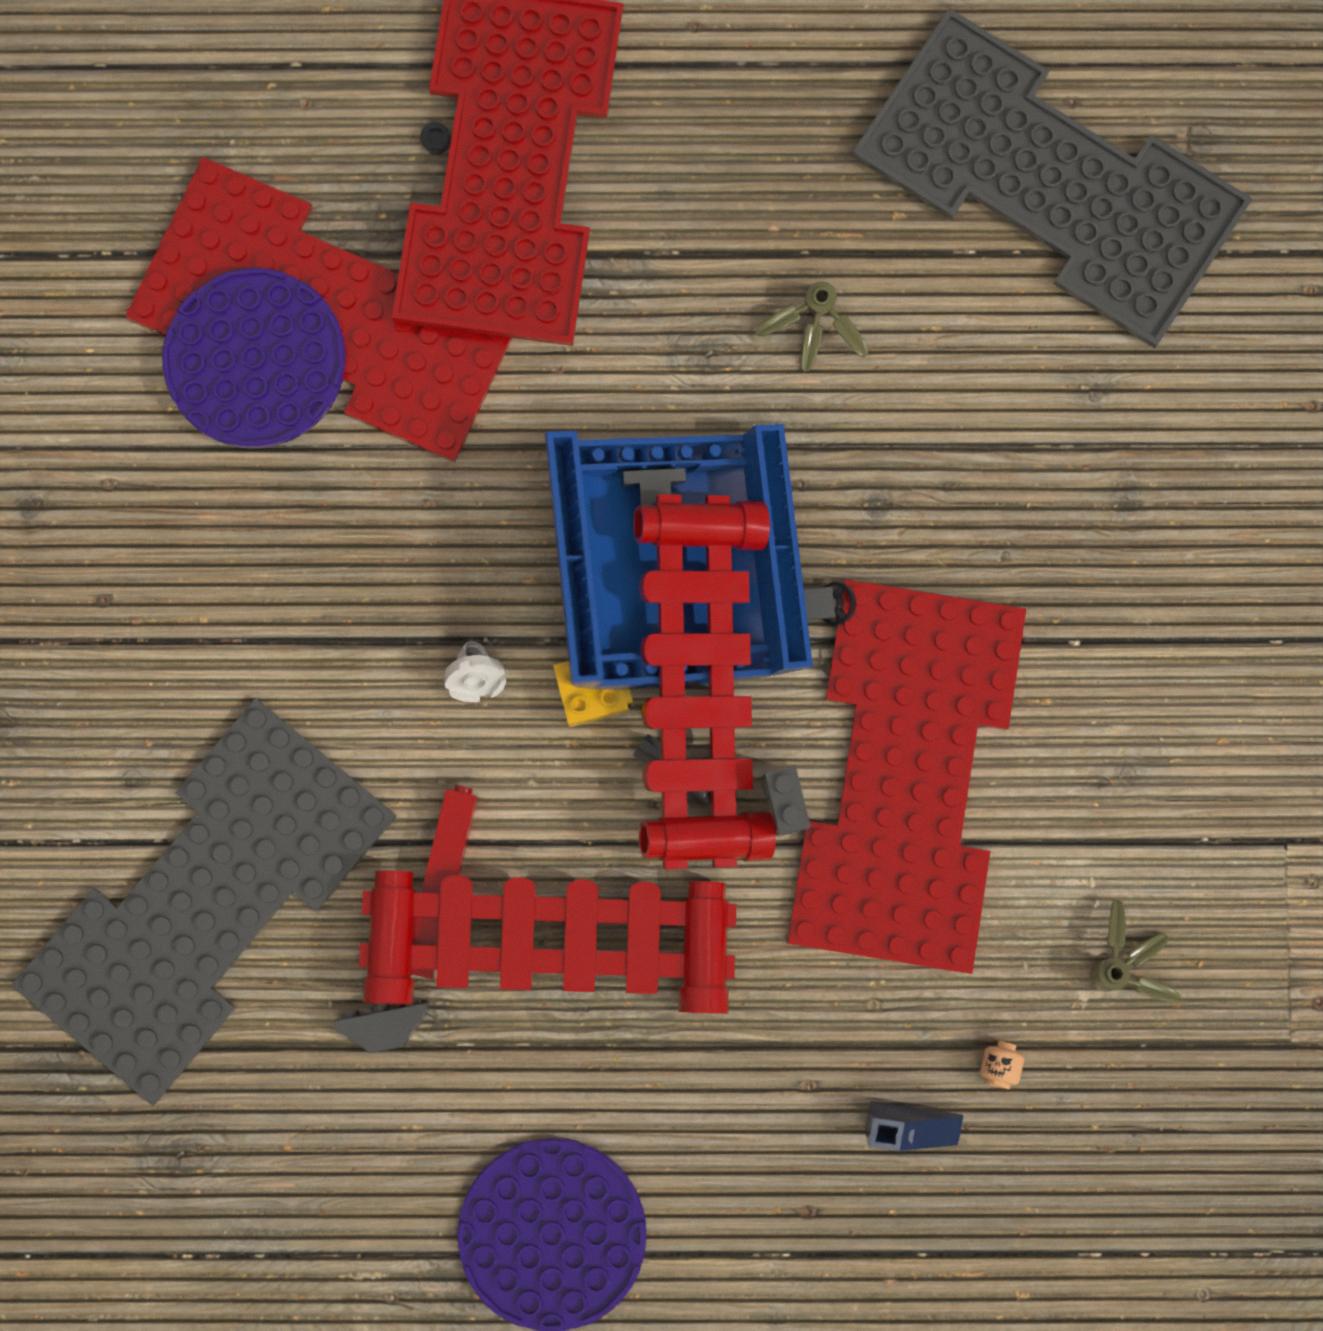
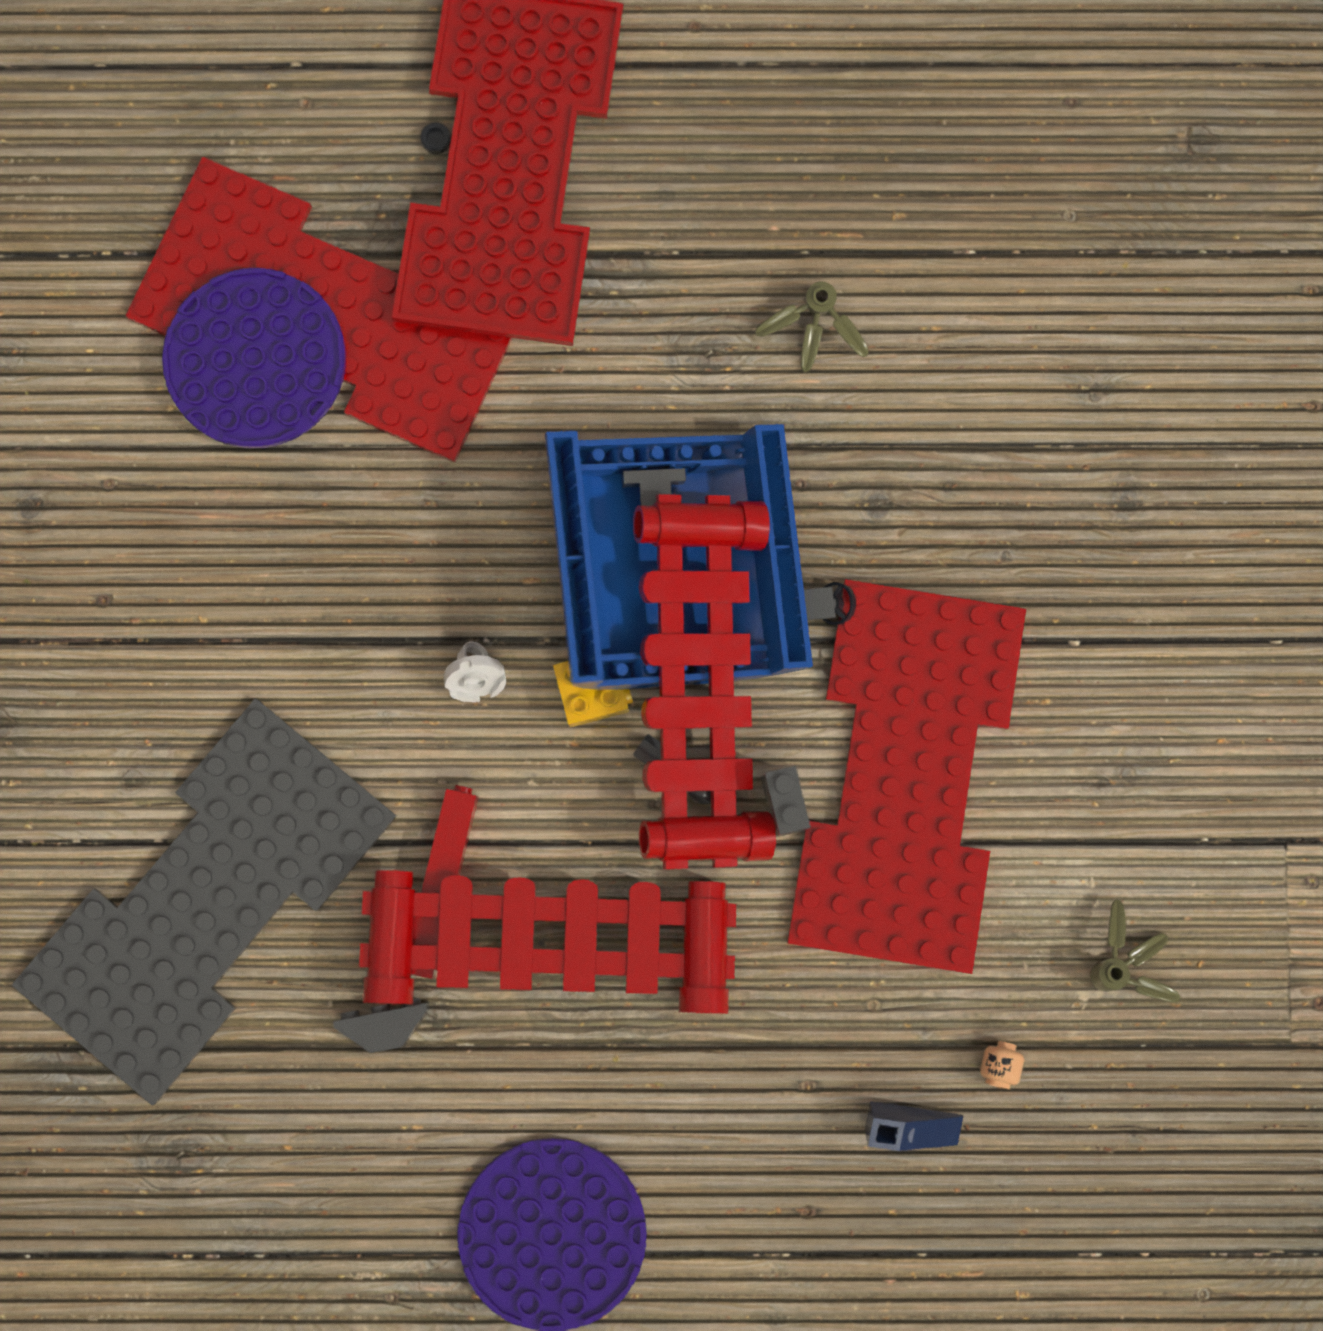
dark grey piece [852,8,1253,348] -> none

